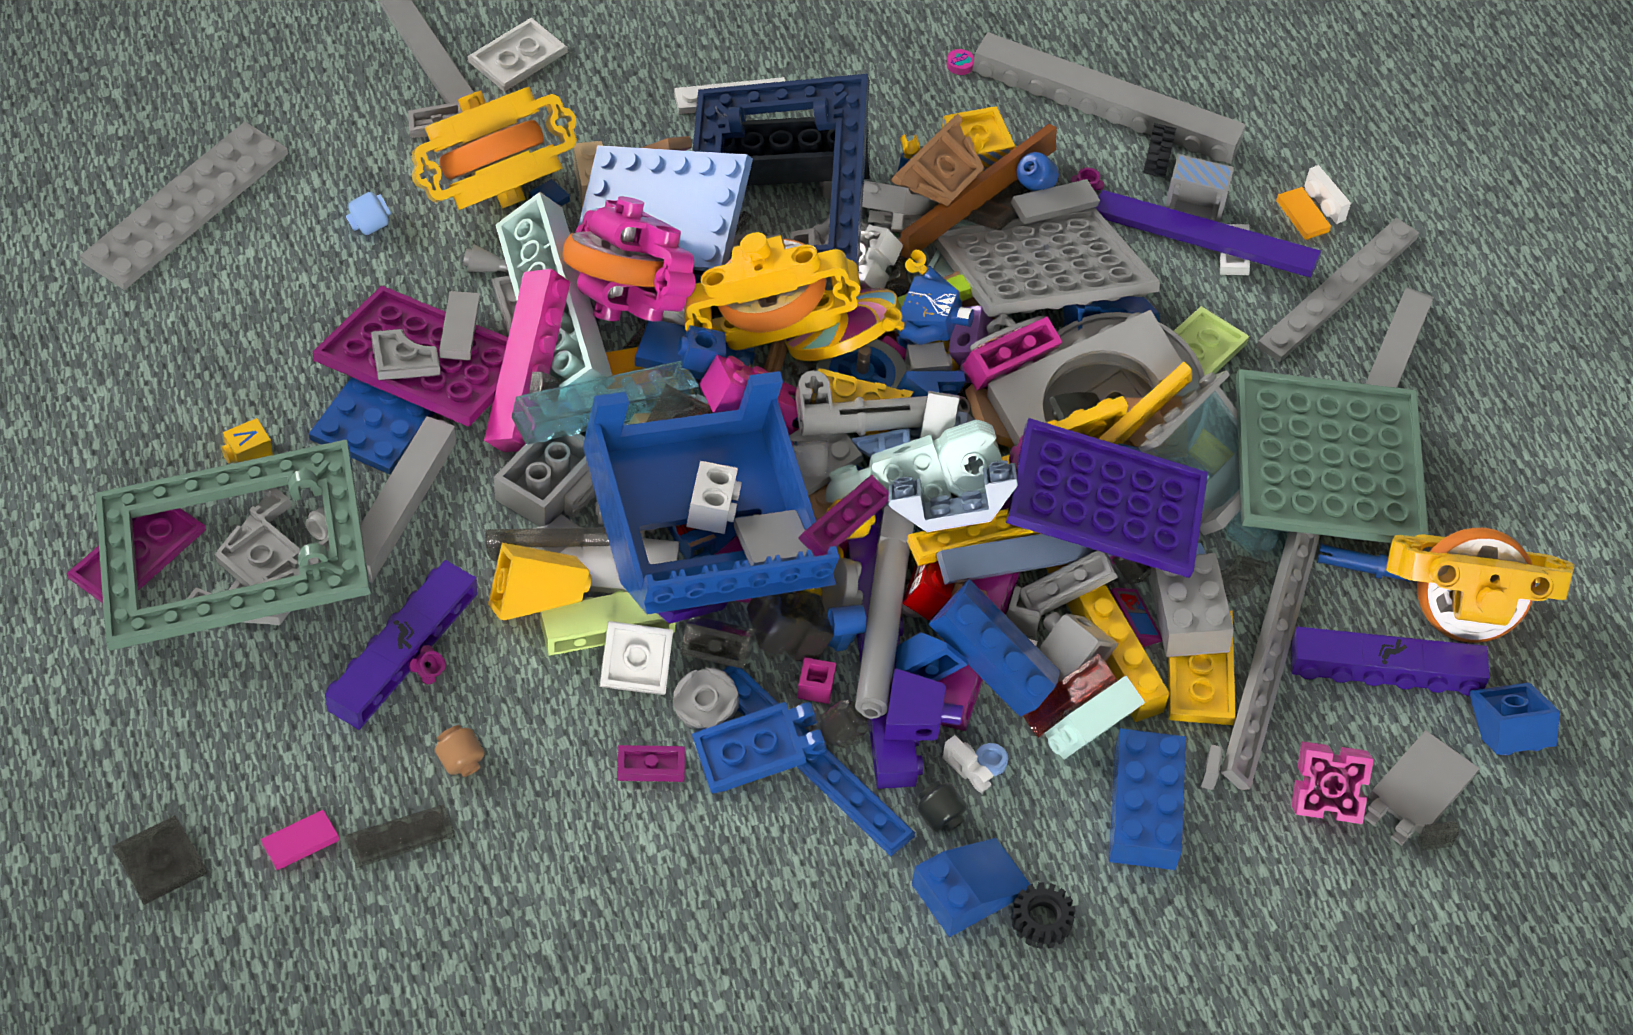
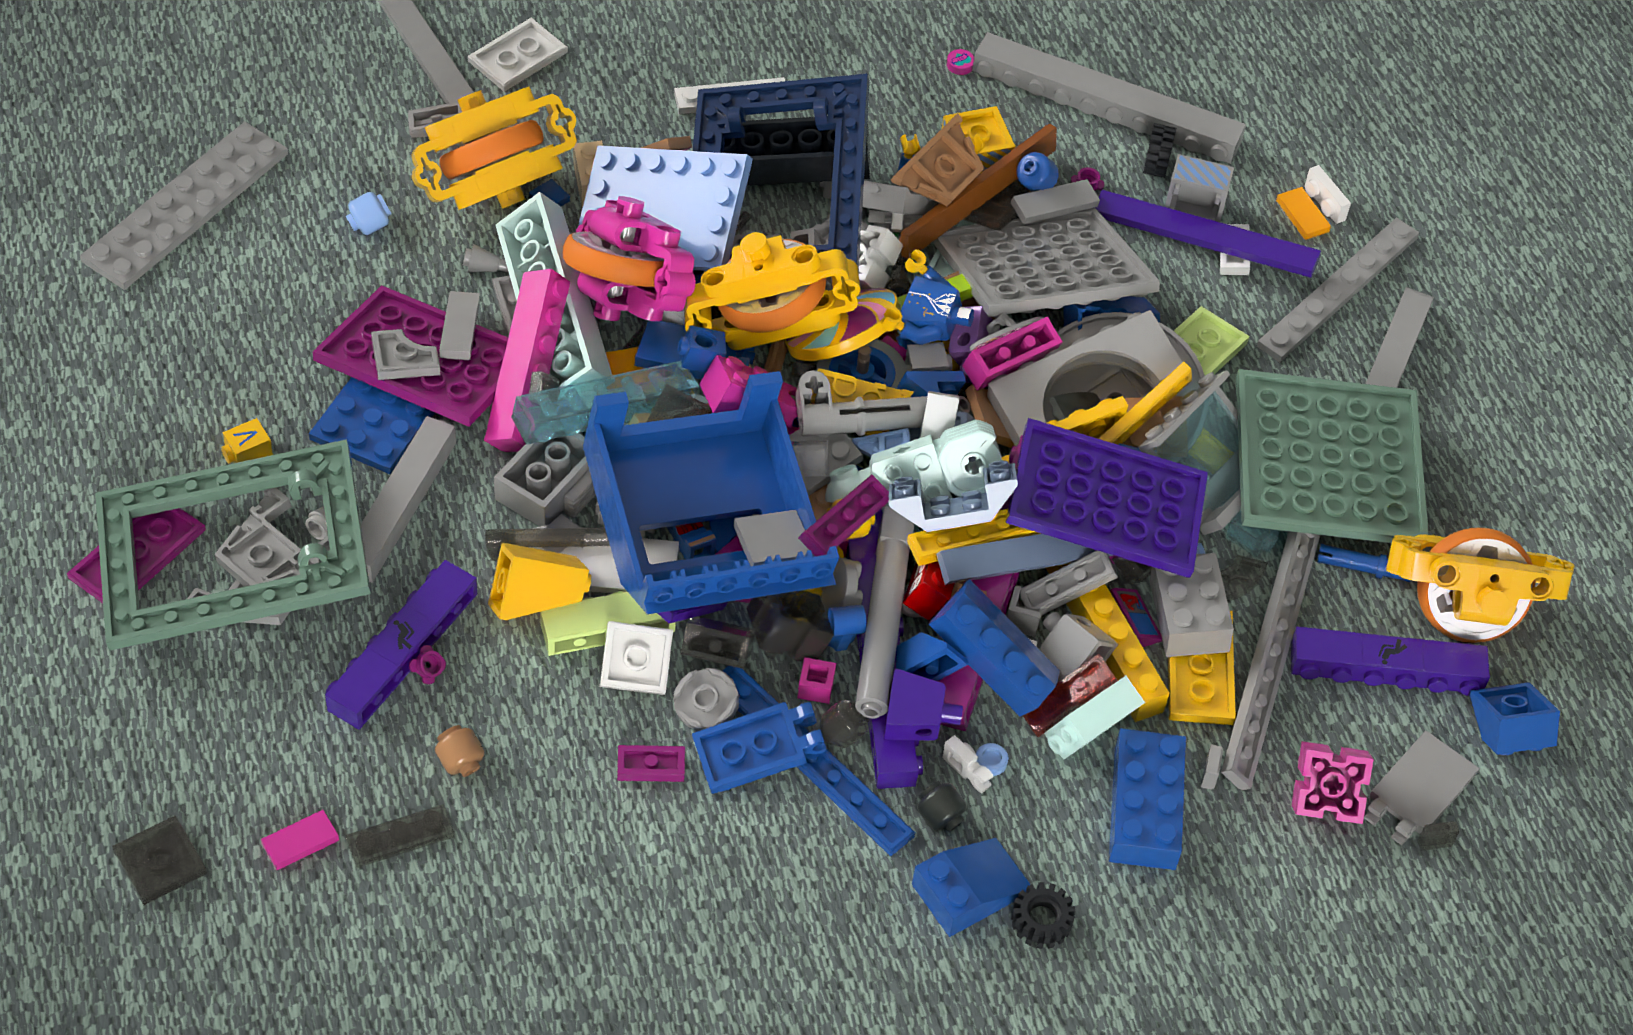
white brick [687,461,742,534] -> none

